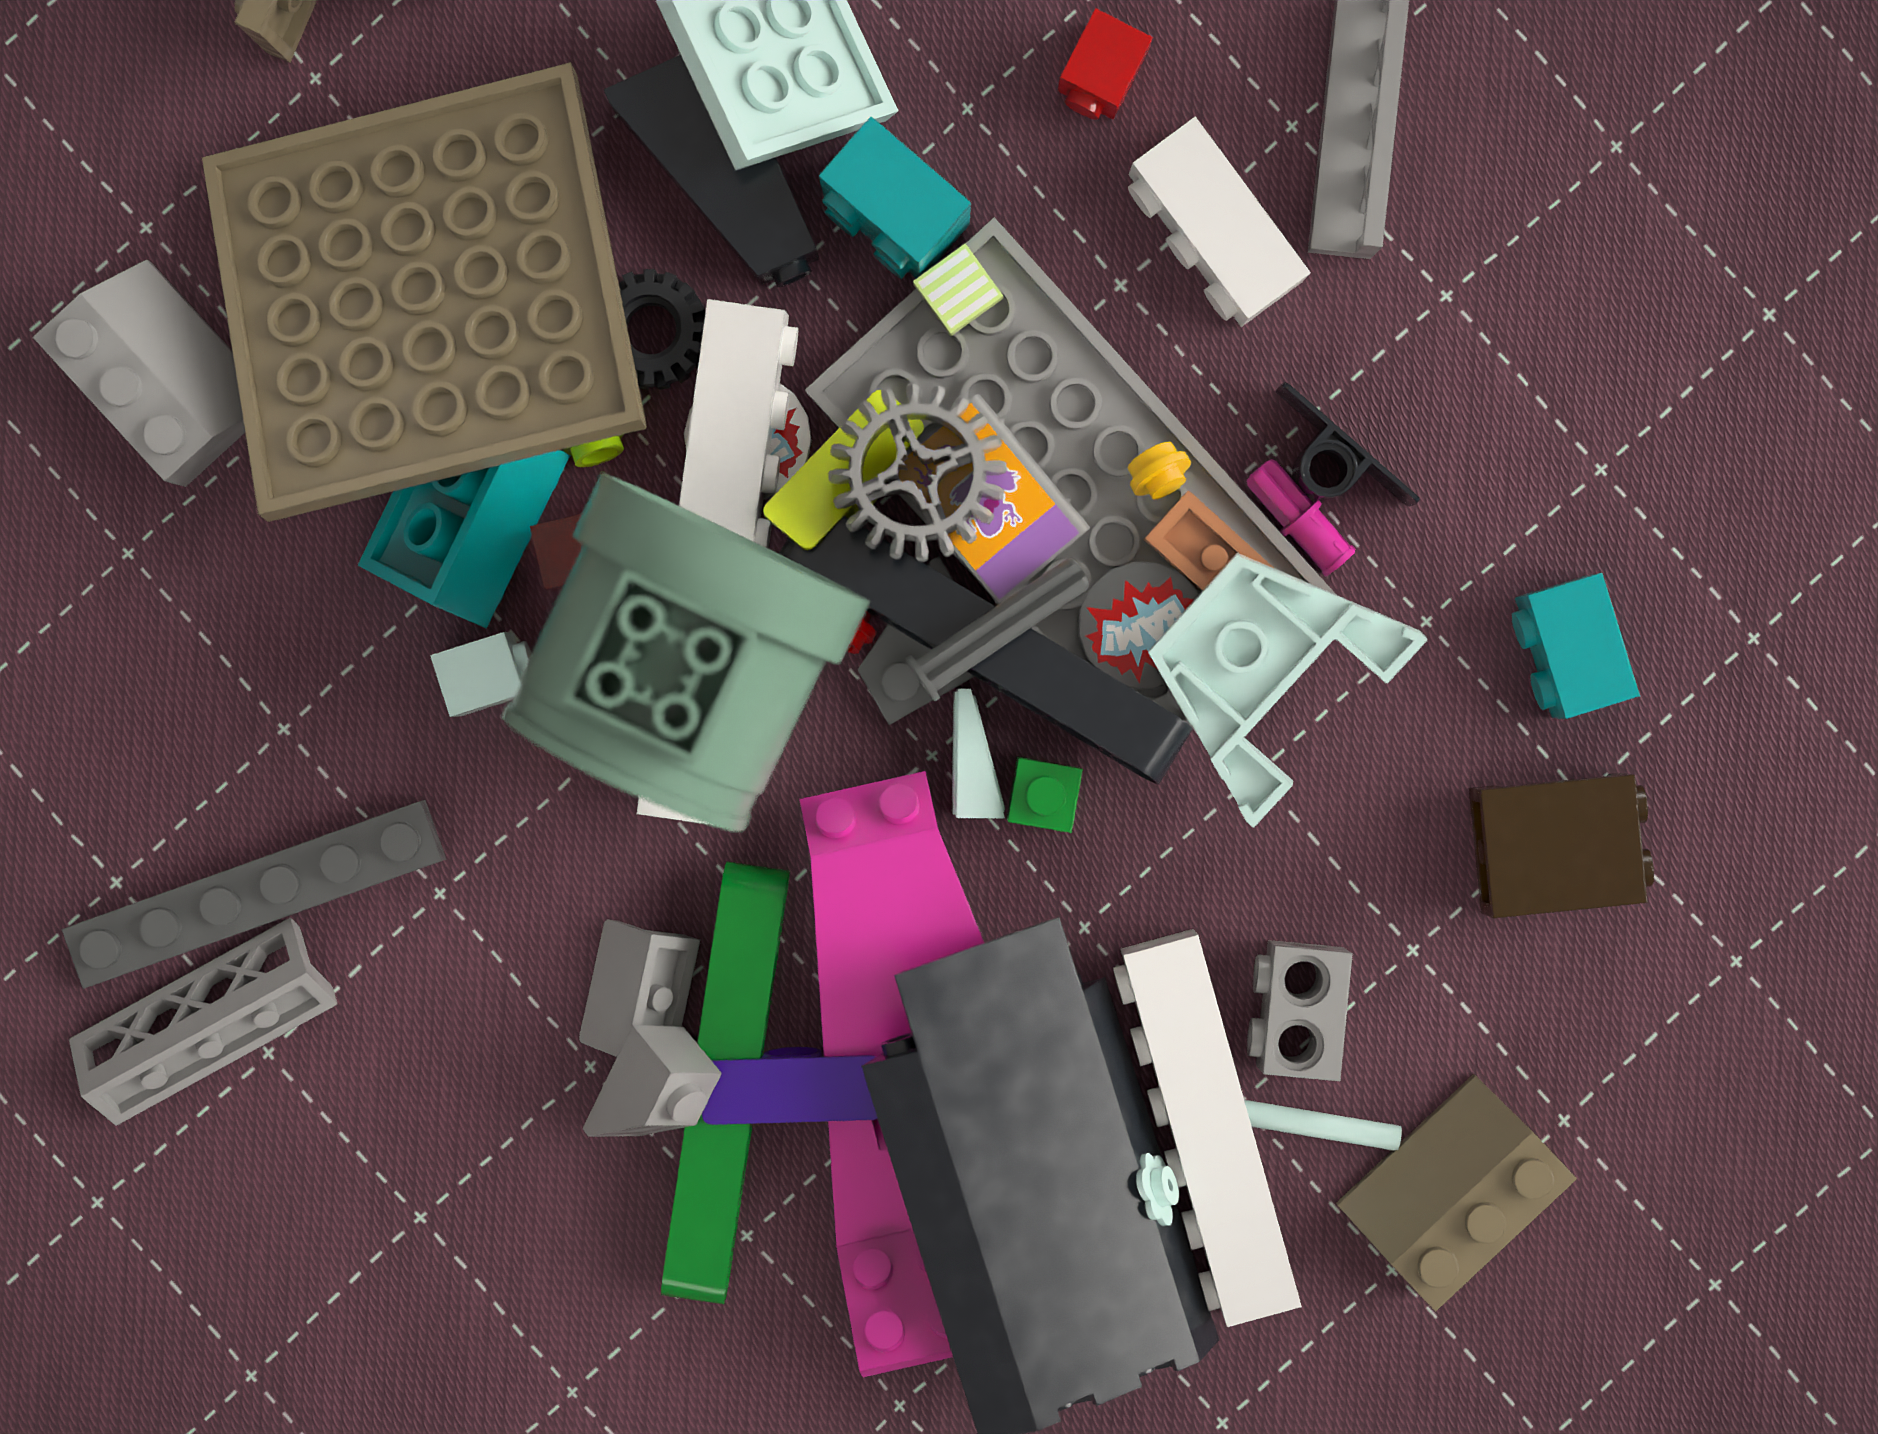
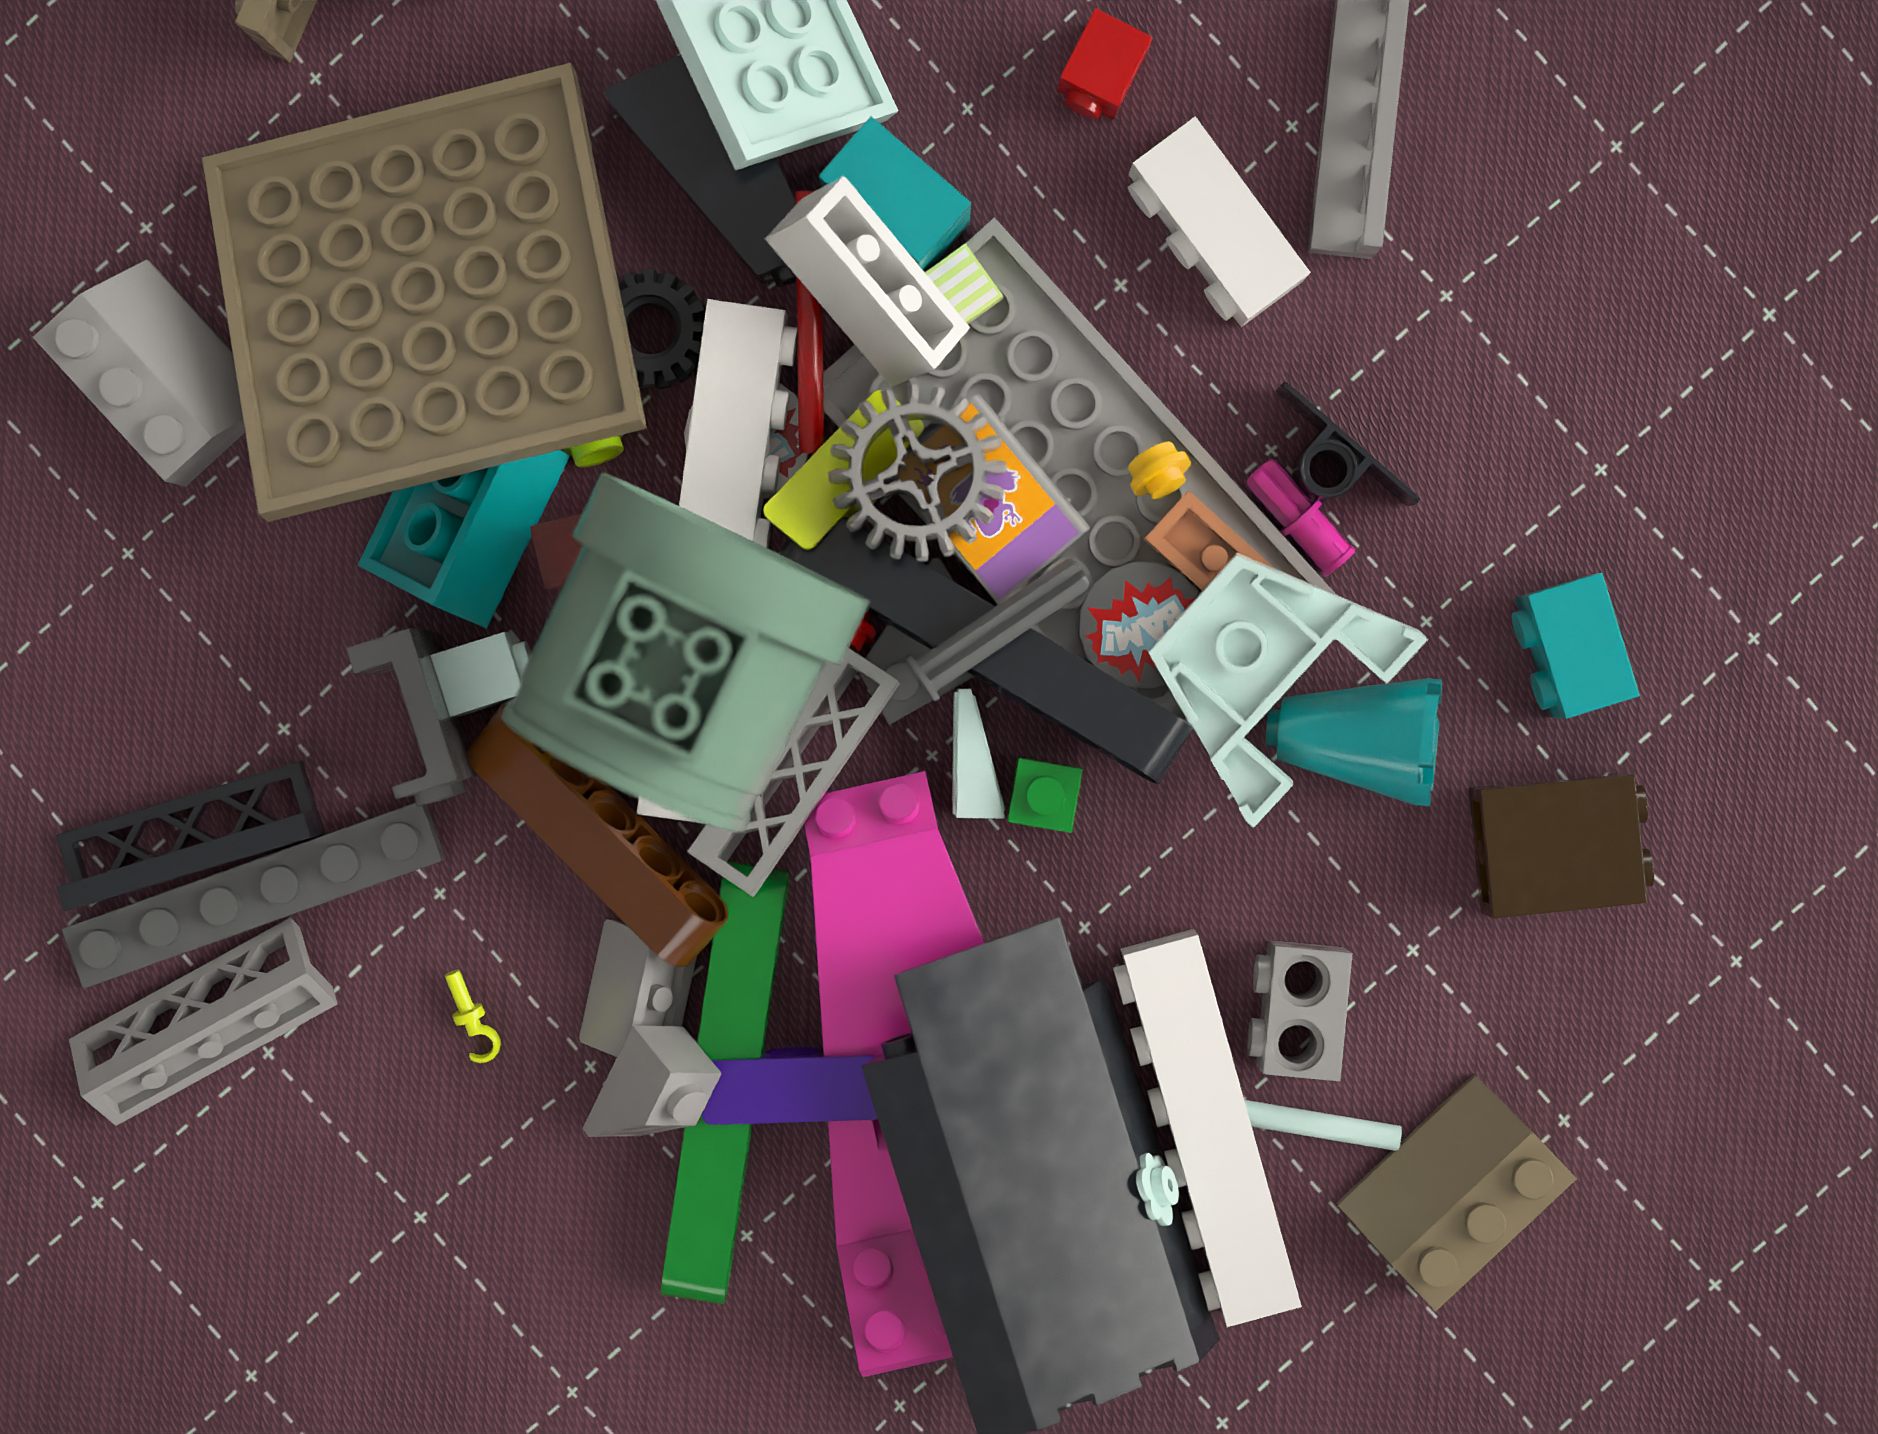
none -> black fence [56,761,325,911]
none -> dark grey panel [346,628,478,807]
none -> neon yellow hand [444,969,501,1063]
none -> reddish brown beam [467,701,728,967]
none -> light grey fence [687,648,900,897]
none -> white brick [765,176,970,387]
none -> red bar [795,191,824,453]
none -> teal cone [1266,678,1442,807]

